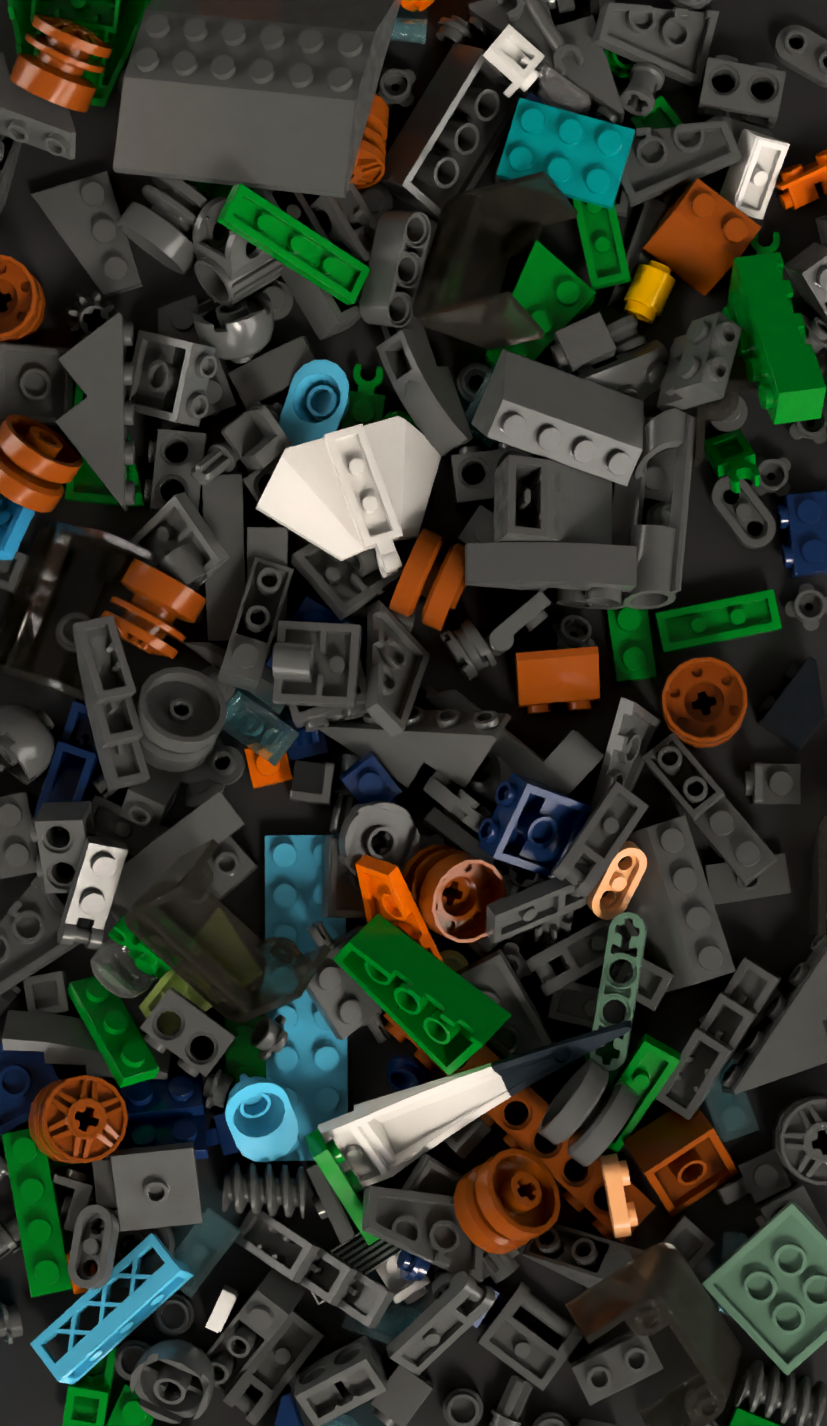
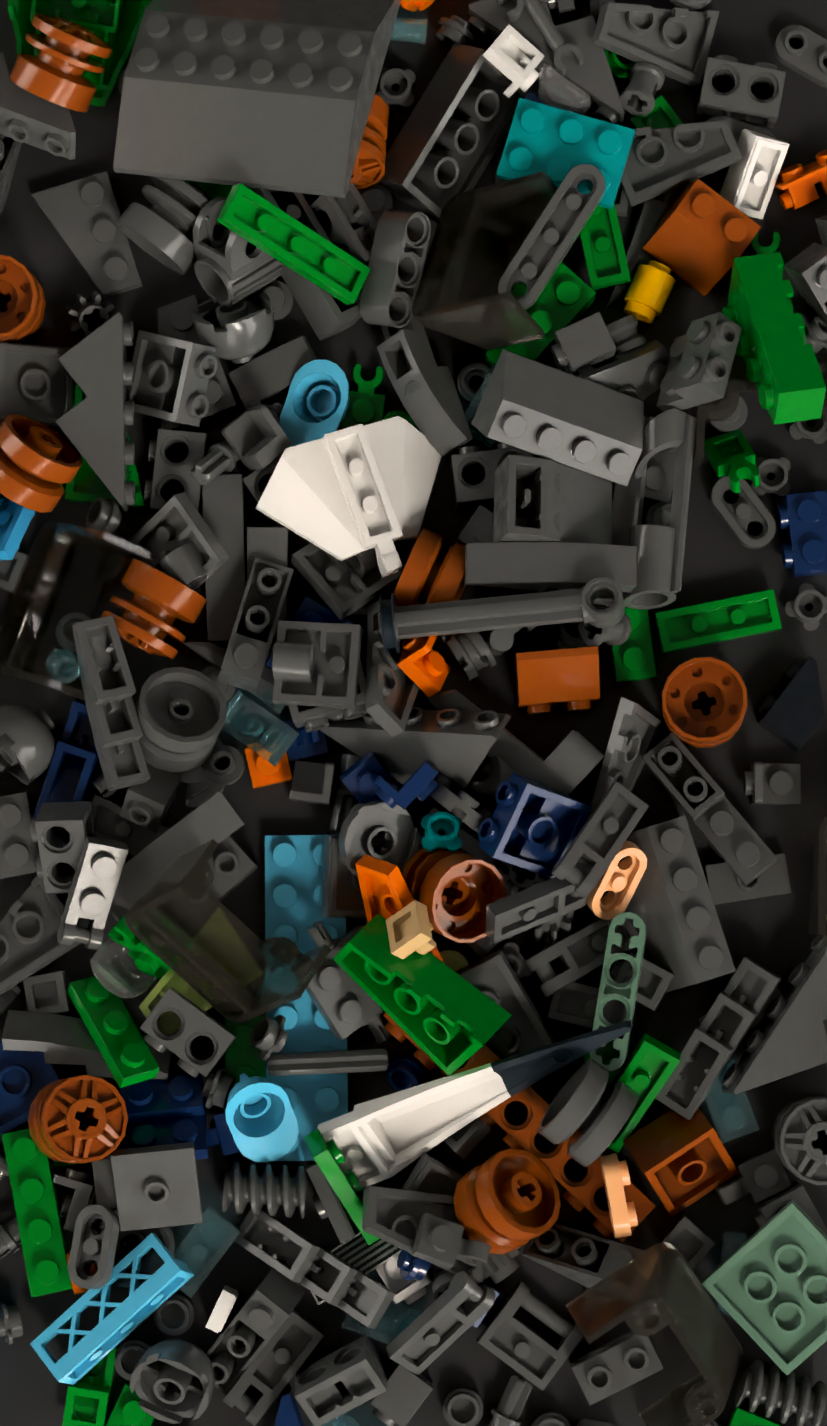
none -> clear light blue axle [46,649,80,683]
none -> dark grey plate [86,497,121,537]
none -> dark grey axle [267,1049,388,1076]
none -> dark blue bracket [374,760,438,810]
none -> dark grey piece [378,577,625,655]
none -> tan tile [386,900,437,959]
none -> orange bracket [396,636,450,698]
none -> dark grey plate [411,1213,491,1269]
none -> teal plate [421,812,462,852]
none -> dark grey plate [498,164,606,310]
none -> dark grey bush [578,613,631,646]

